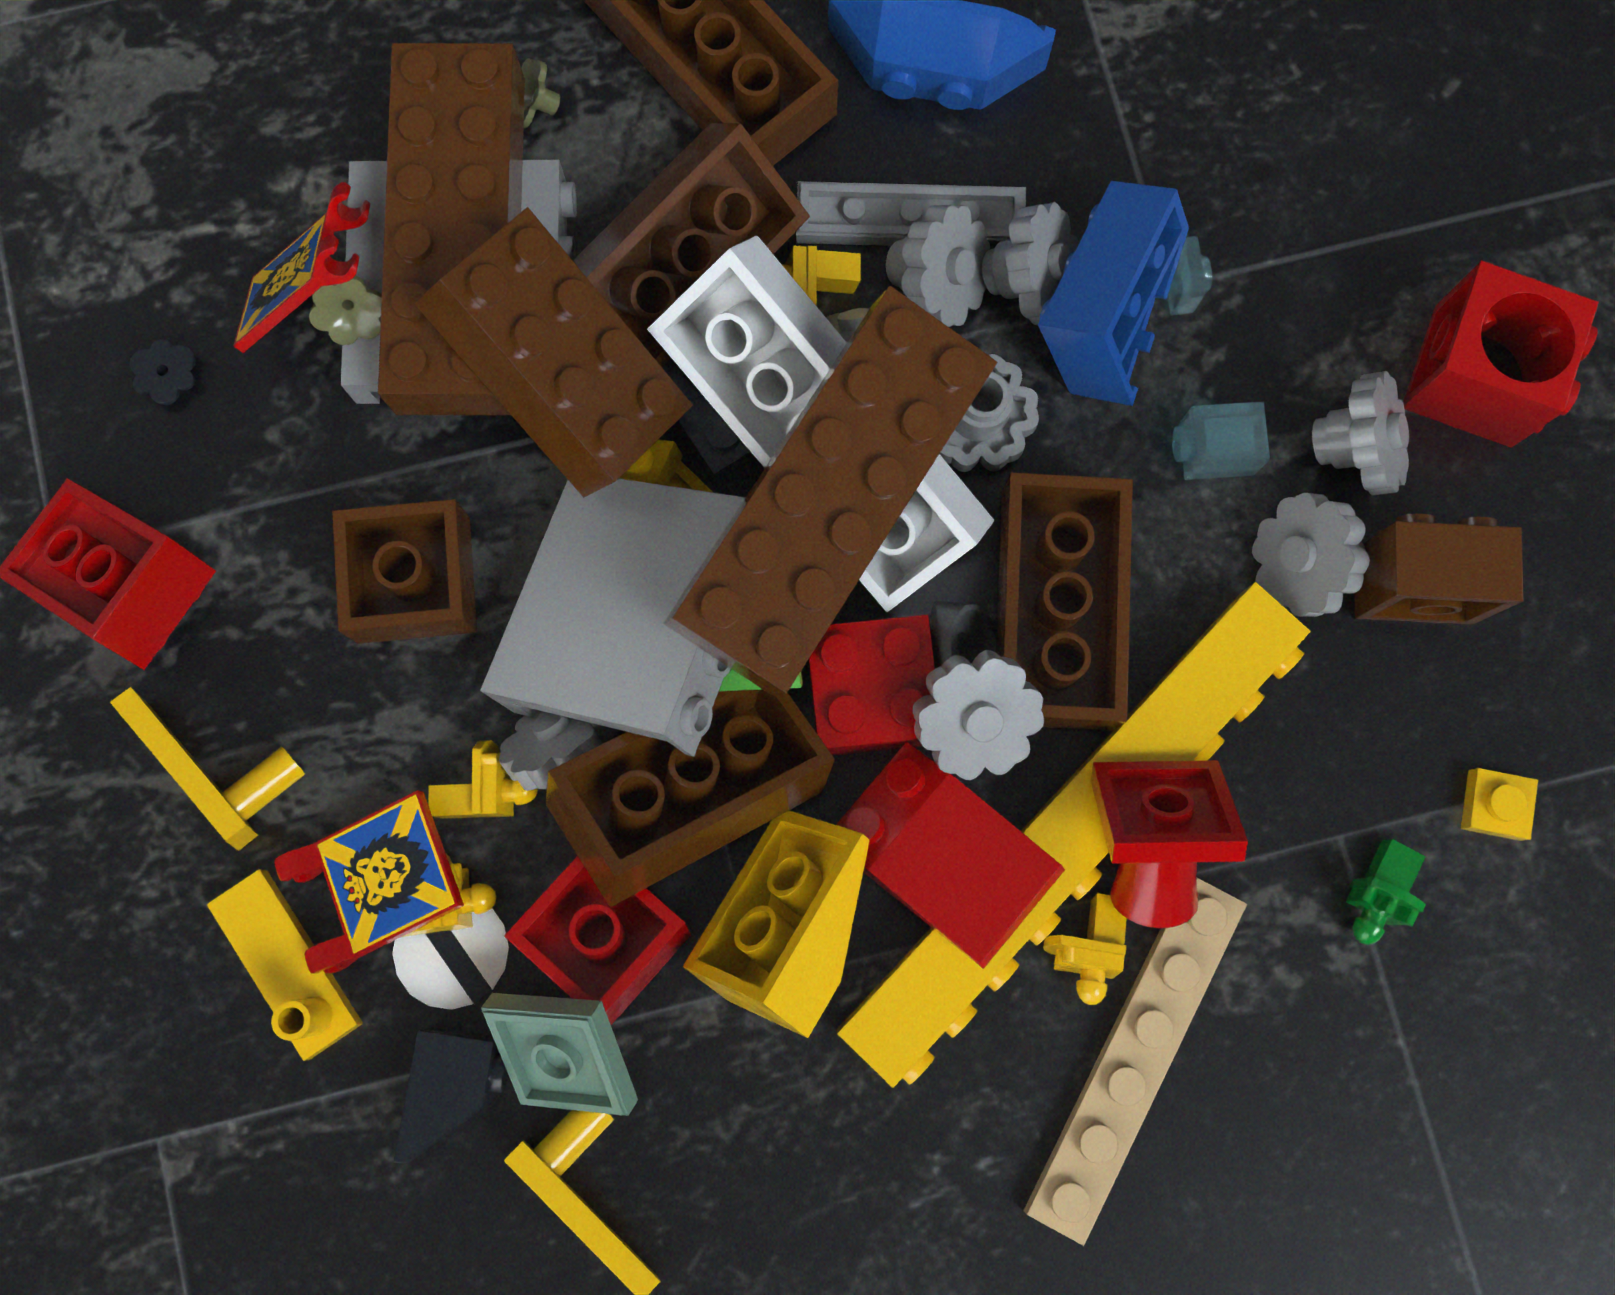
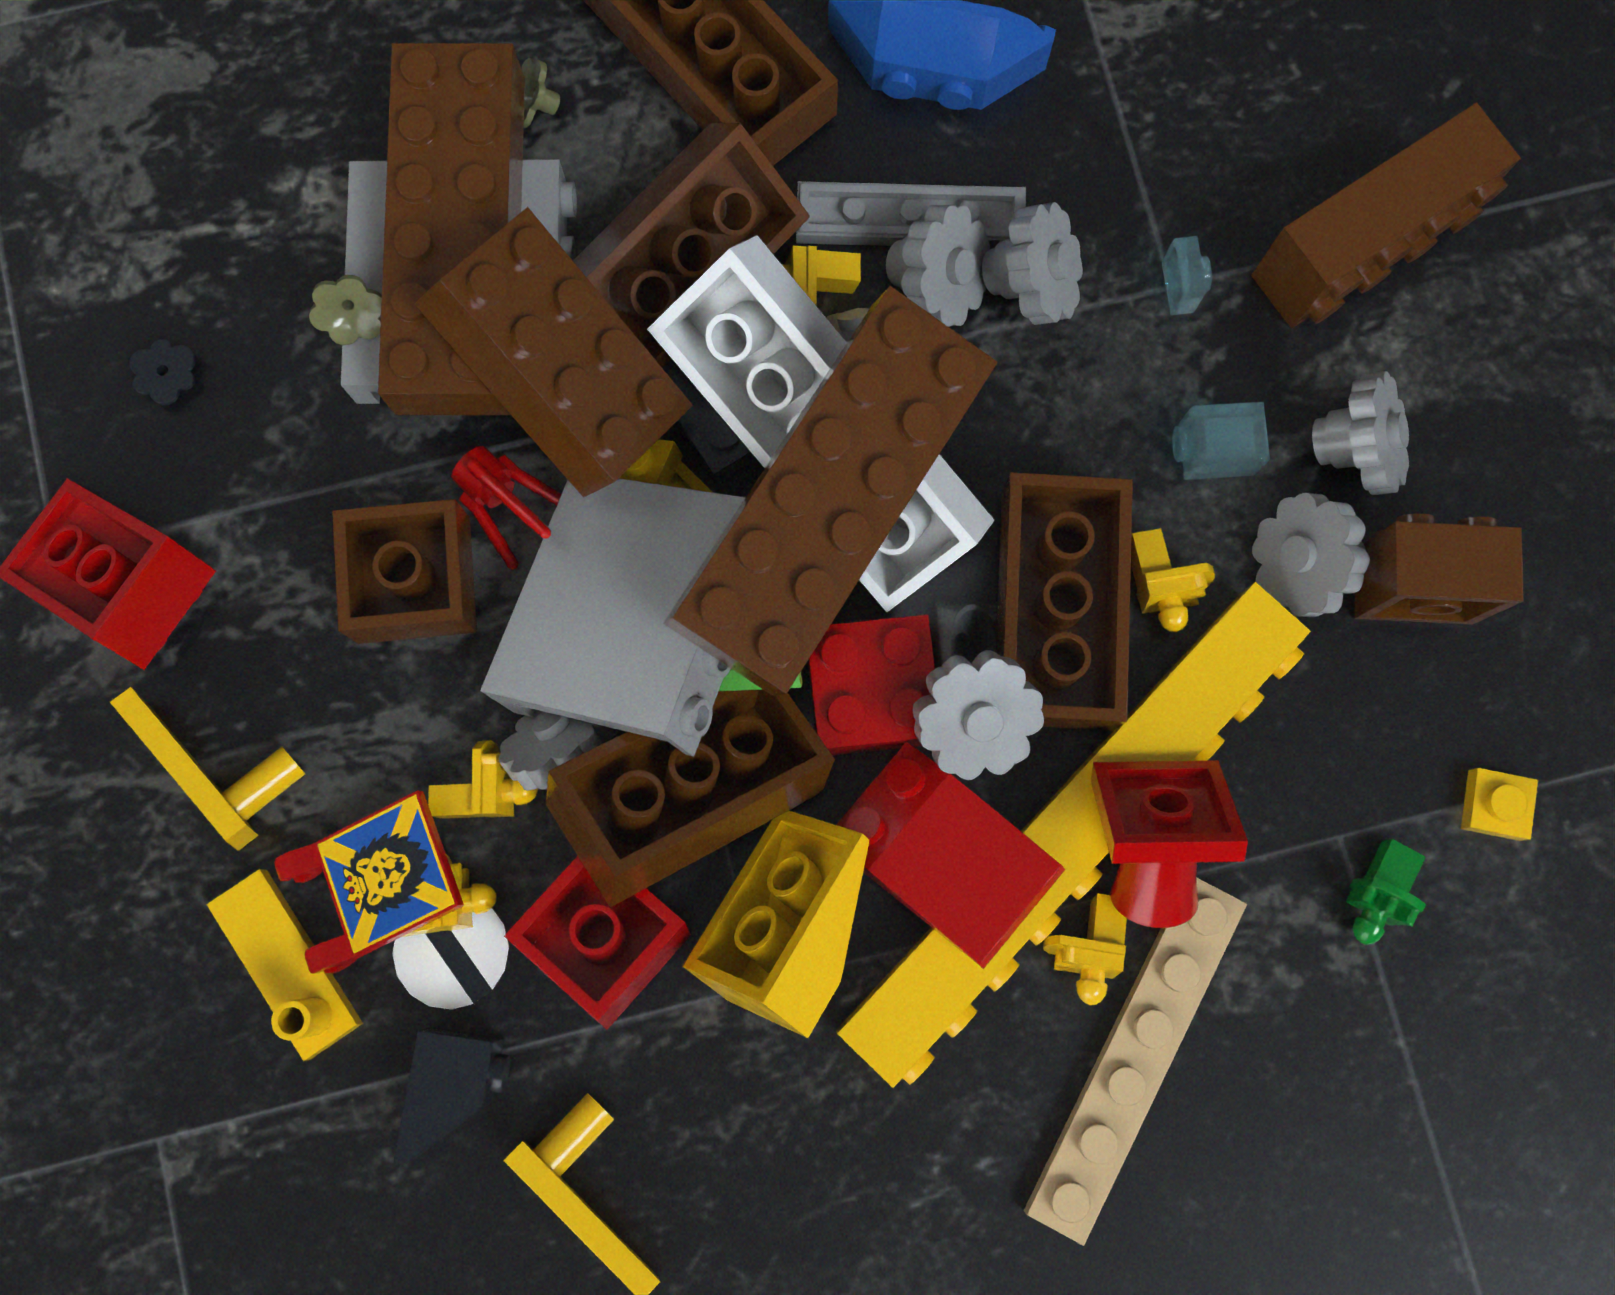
flag [233,182,371,353] -> none
sand green tile [481,993,638,1116] -> none
light grey plant [940,354,1039,472] -> none
blue wedge [1038,181,1189,406] -> none
red brick [1403,260,1599,448] -> none
none -> red plant [451,446,562,570]
none -> yellow piece [1131,528,1215,632]
none -> reddish brown brick [1251,102,1521,329]

